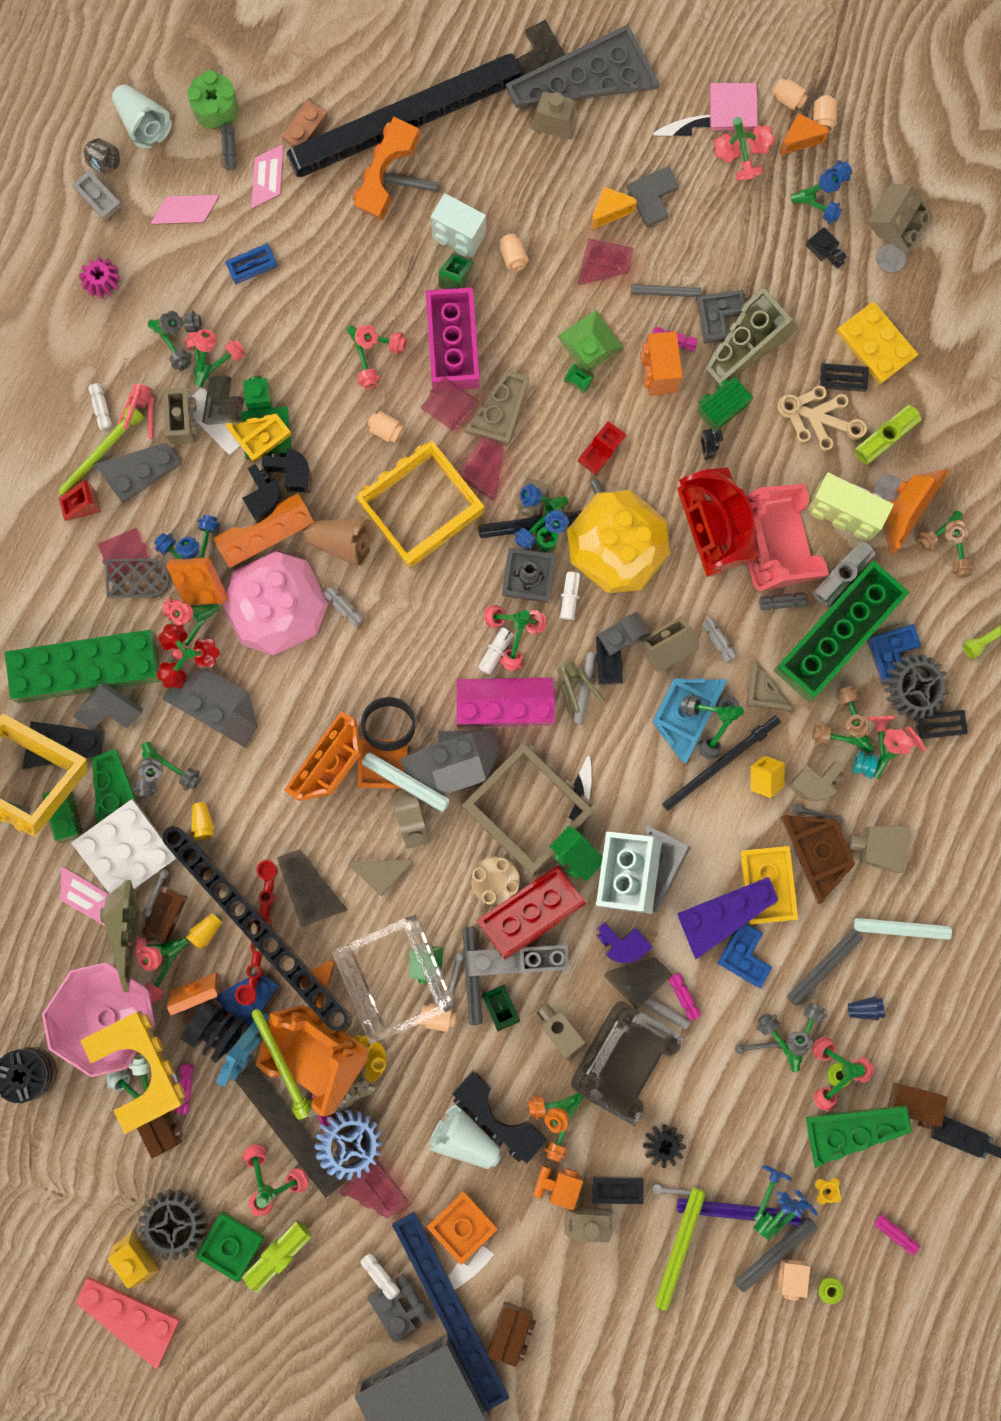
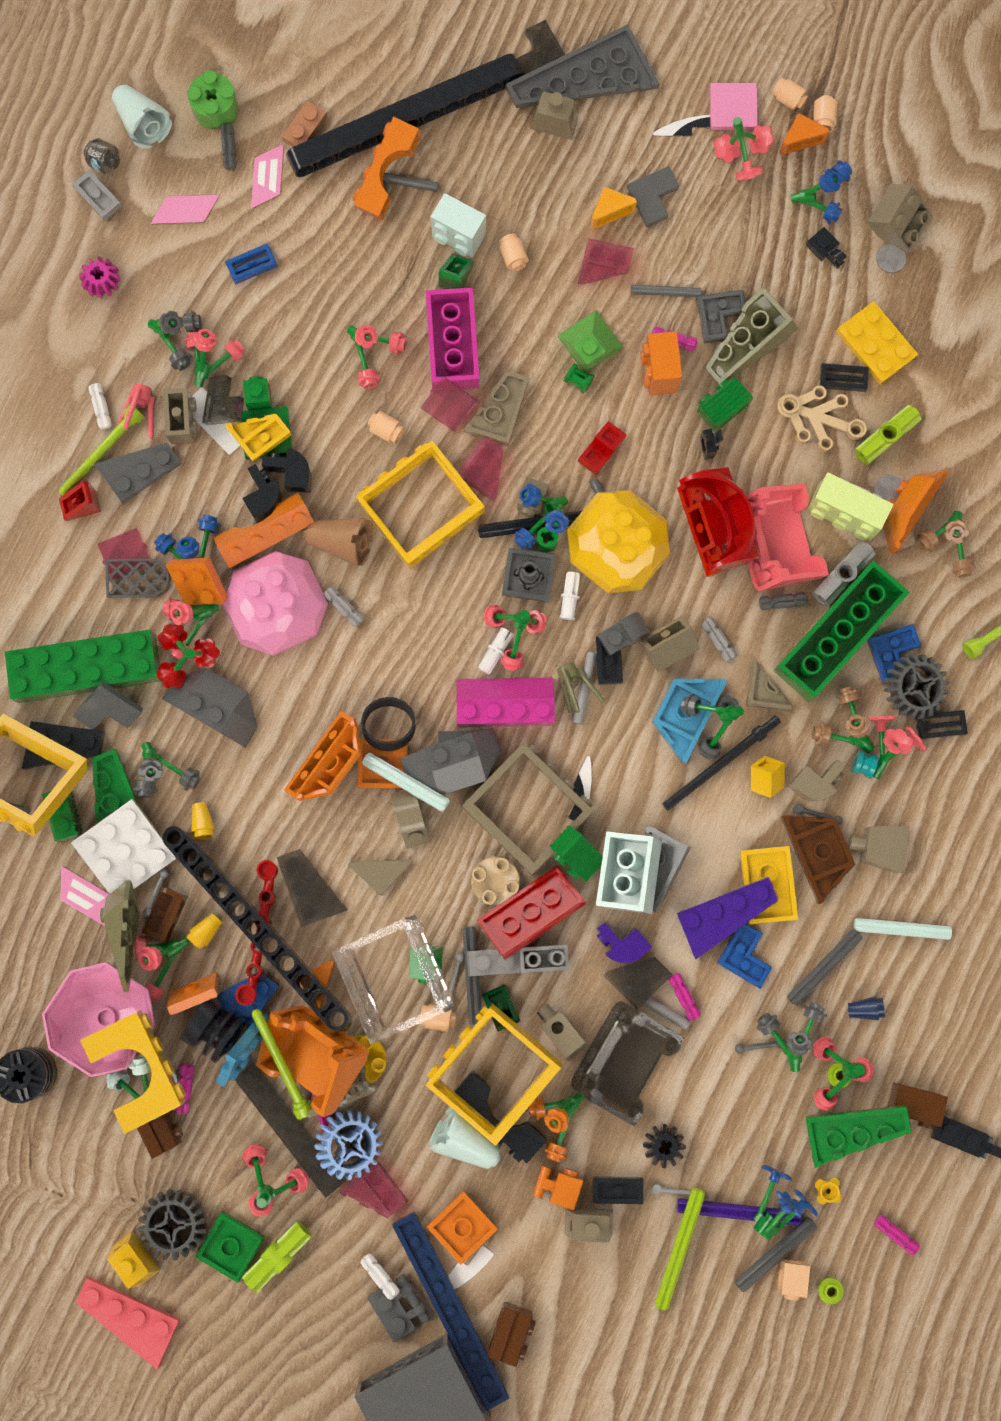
none -> yellow window [426,1004,562,1146]

